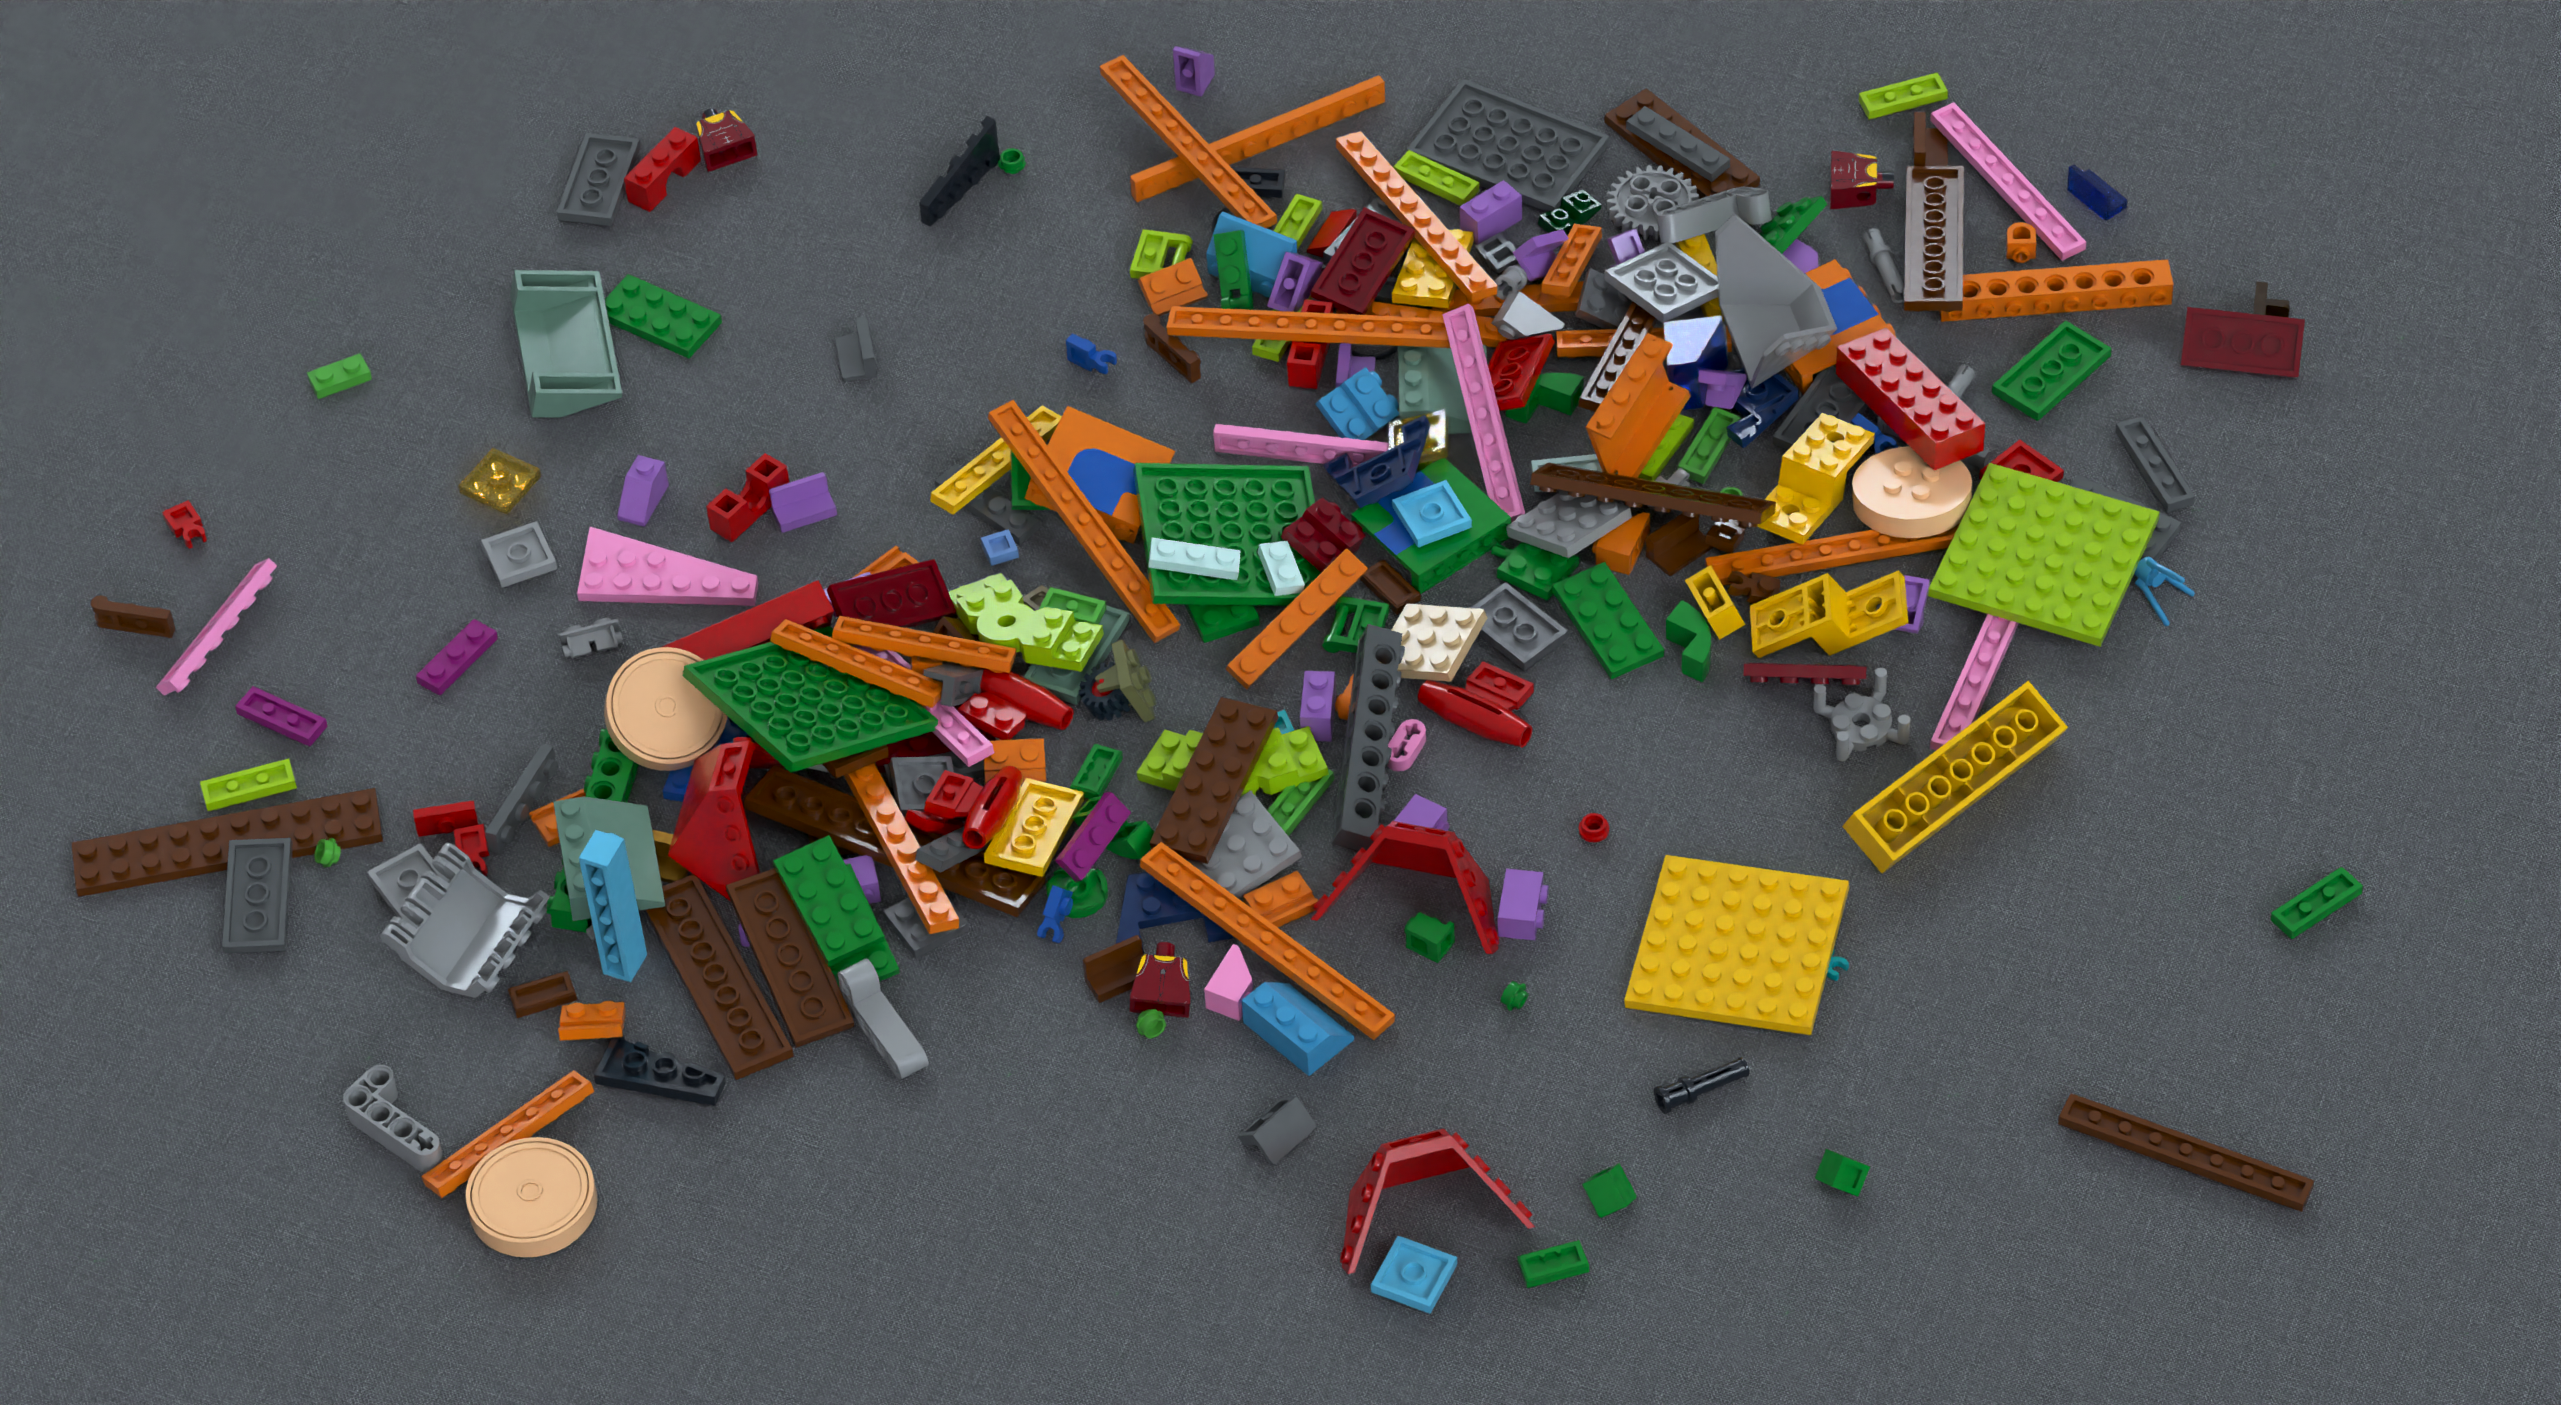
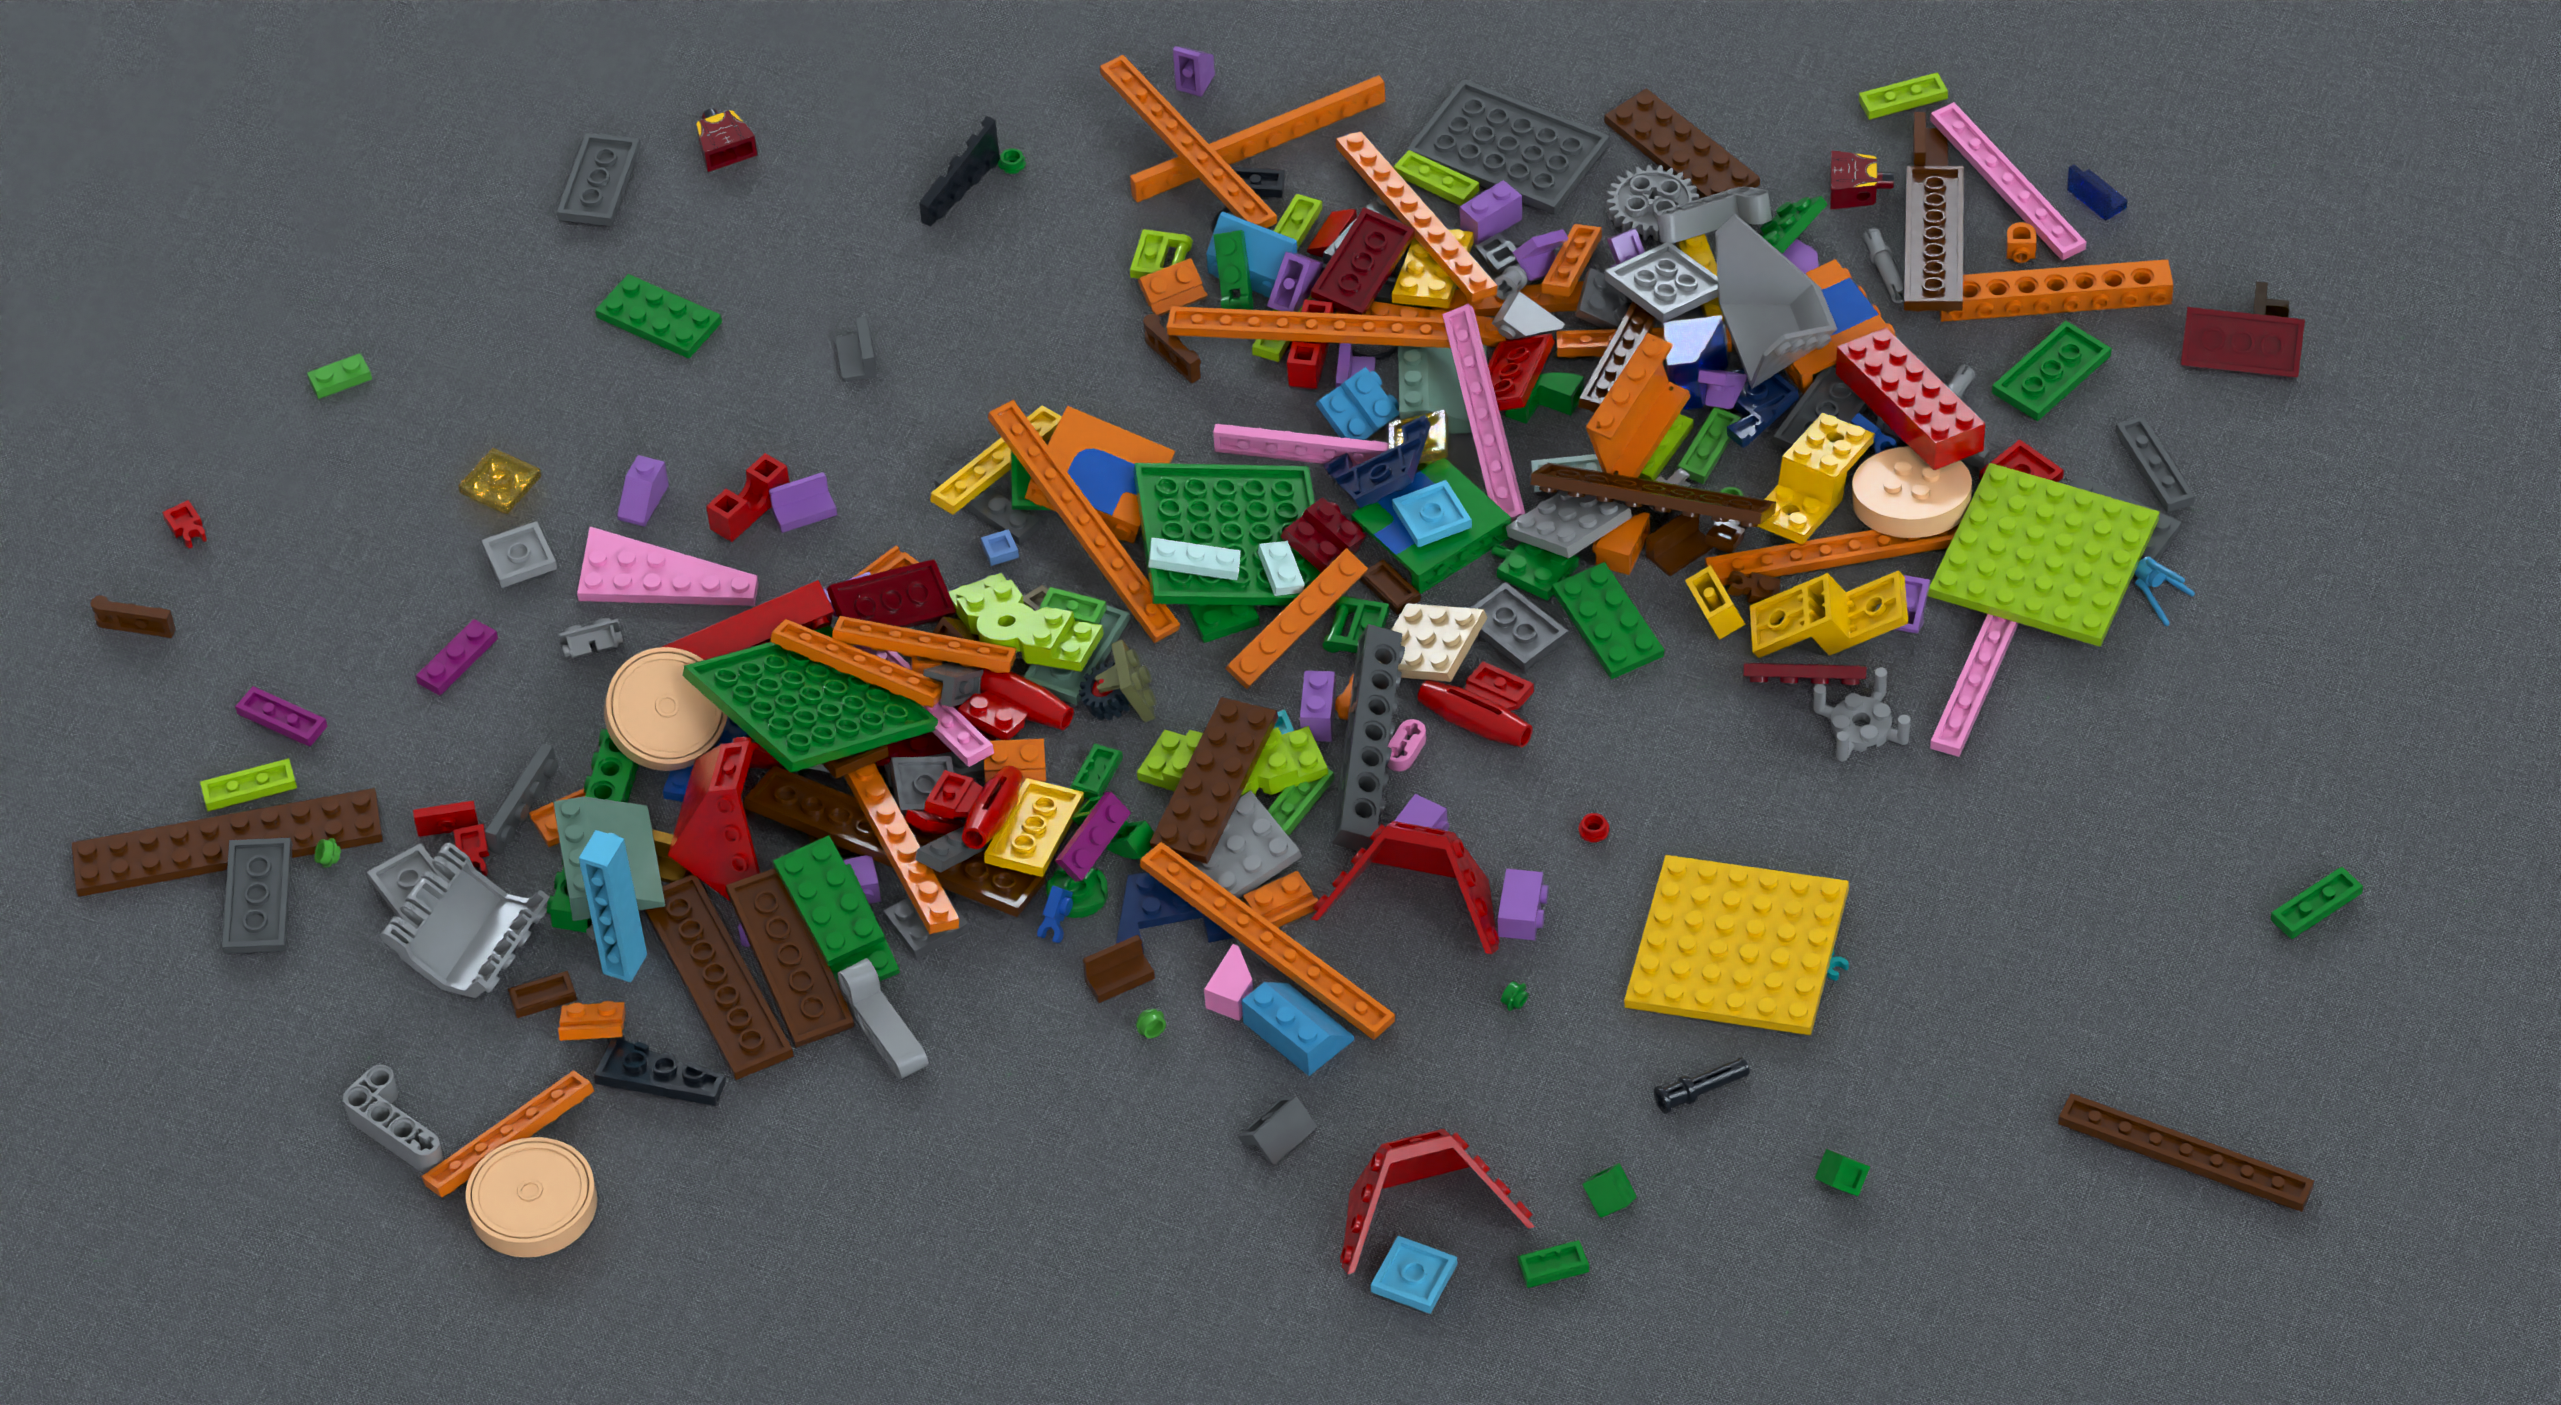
bright pink plate [156,558,277,695] -> none
sand green slope [510,270,622,418] -> none
red arch [624,127,701,212] -> none
blue plate [1066,333,1117,374] -> none
dark red torso [1129,942,1190,1018] -> none
green brick [1404,912,1455,963] -> none
dark green slope [1538,190,1602,235] -> none
dark grey plate [1626,106,1730,182] -> none
green brick [1666,600,1711,683] -> none
yellow brick [1842,681,2068,874] -> none

